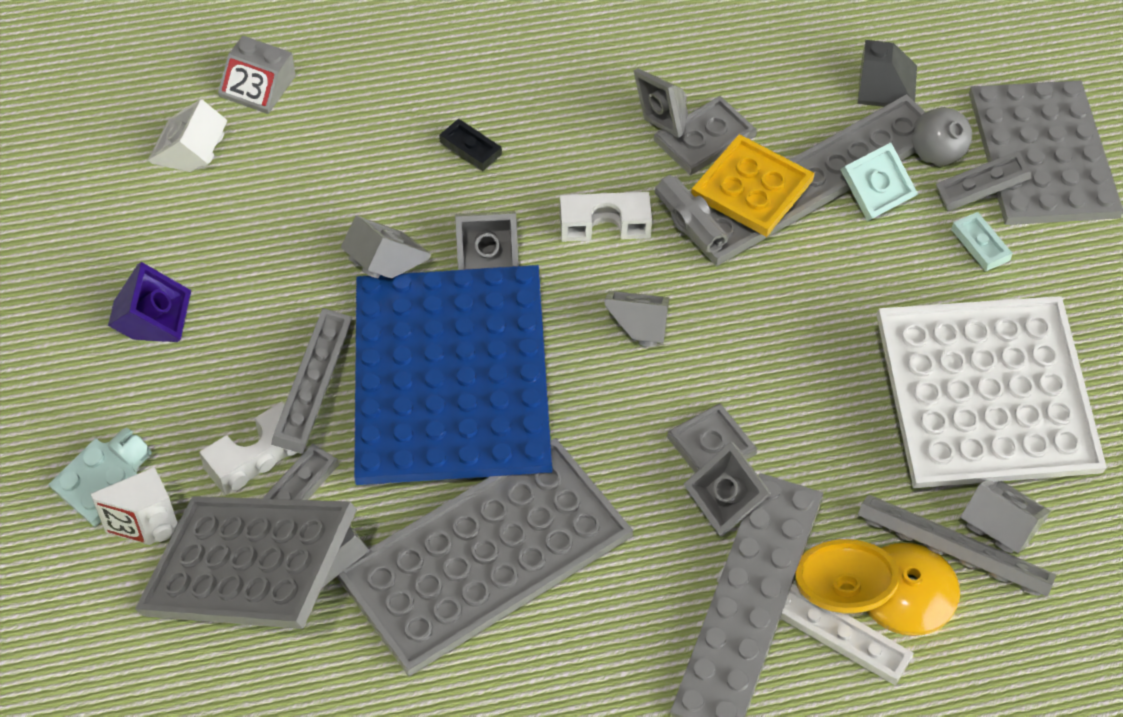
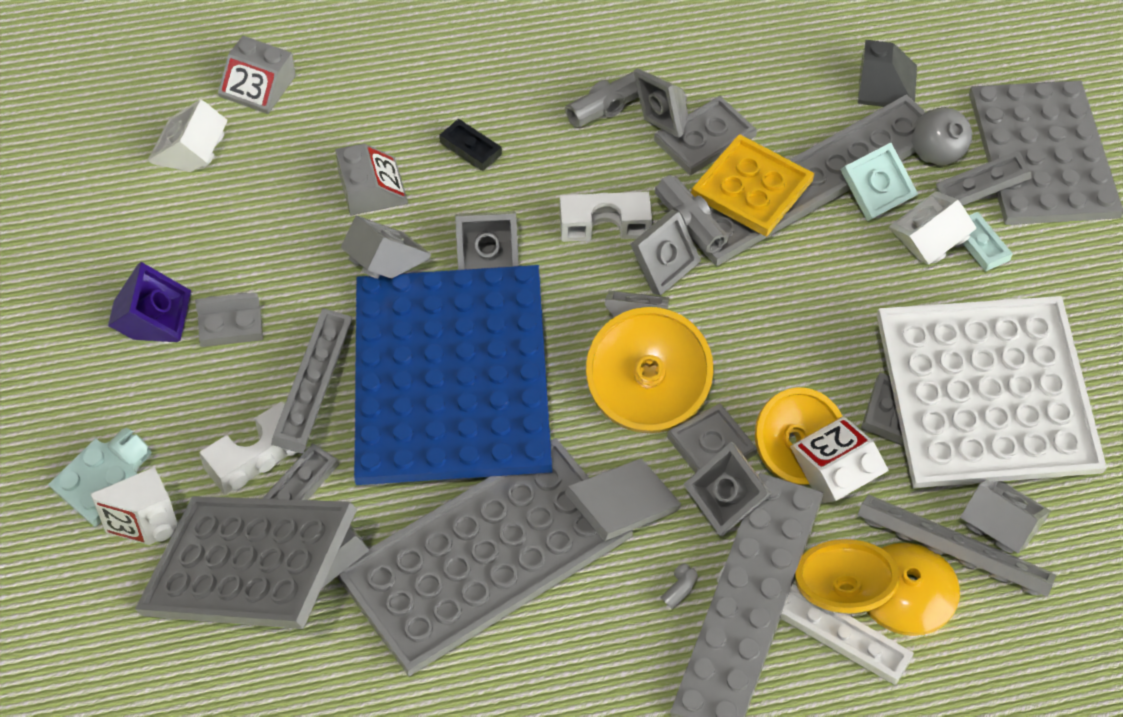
none -> light grey bracket [195,293,263,347]
none -> light grey slope [335,143,408,216]
none -> light grey piece [565,71,639,127]
none -> light grey tile [565,458,681,541]
none -> yellow dish [586,307,713,433]
none -> light grey tile [630,210,701,295]
none -> light grey arm [660,563,698,610]
none -> yellow dish [755,387,843,485]
none -> white slope [790,416,889,504]
none -> light grey wing [861,372,904,445]
none -> white slope [889,191,977,265]

